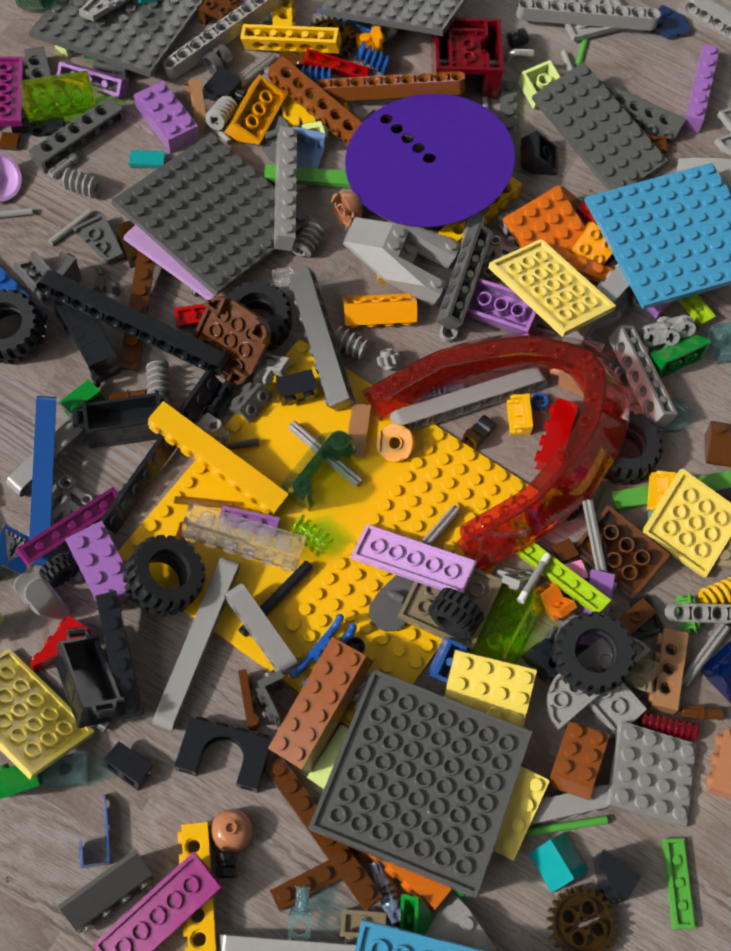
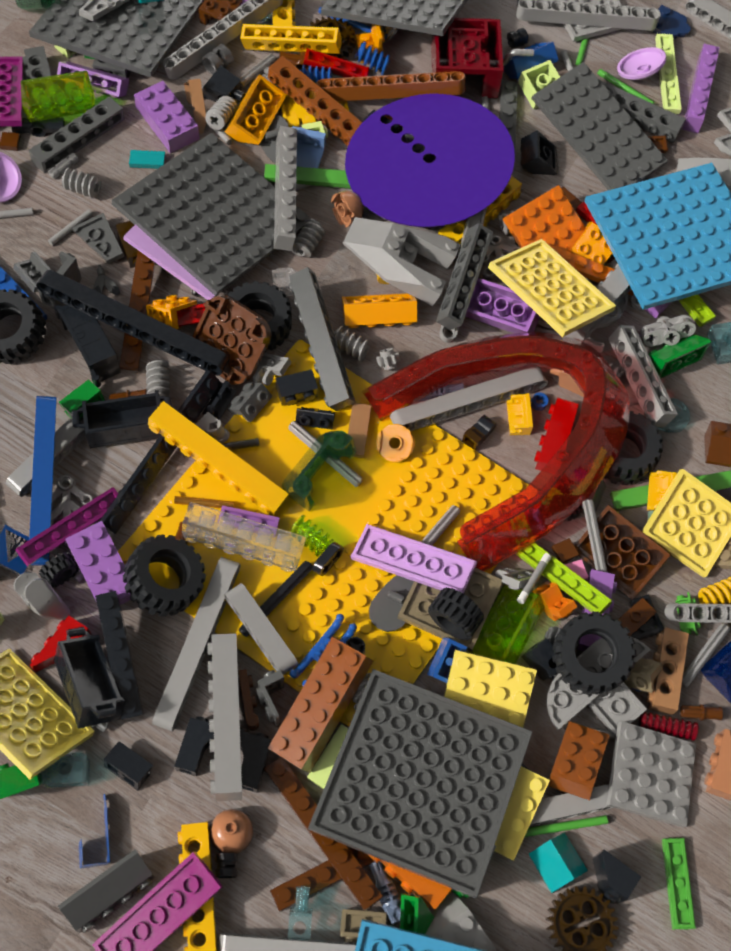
none -> light orange bracket [146,295,197,329]
none -> light grey brick [208,634,242,802]
none -> black hinge [296,407,335,430]
none -> black beam [312,542,344,576]
none -> blue slope [503,42,559,81]
none -> bright green piece [597,69,654,104]
none -> lavender dish [617,47,666,80]
none -> yellowish green plate [655,34,682,114]

